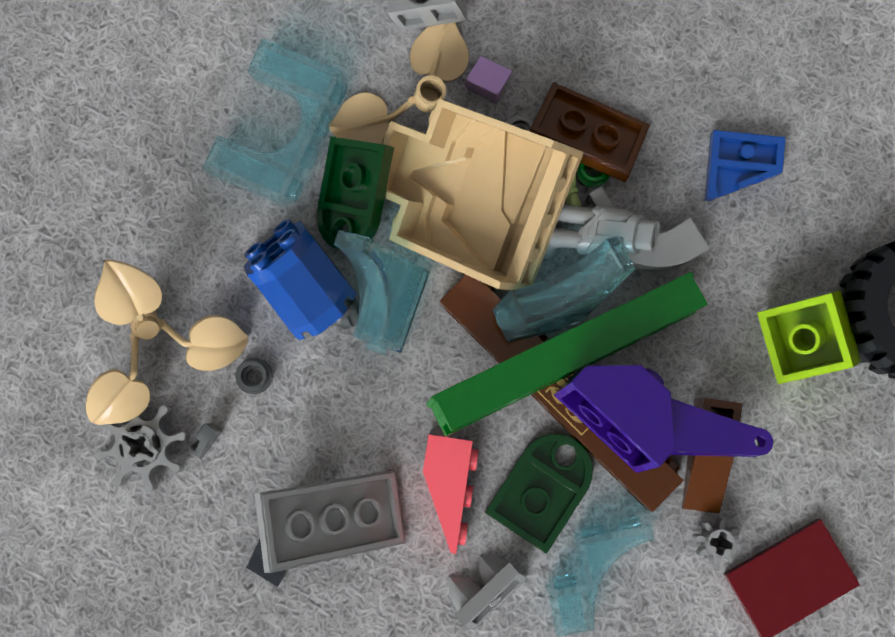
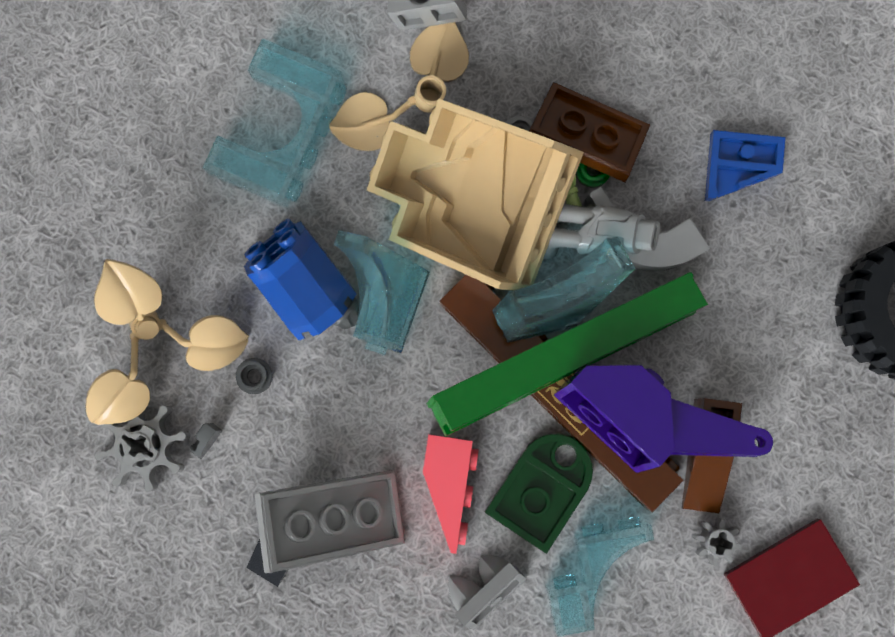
dark green tile [317,136,394,250] -> none
lavender slope [465,56,512,102] -> none
lime brick [757,290,862,384] -> none

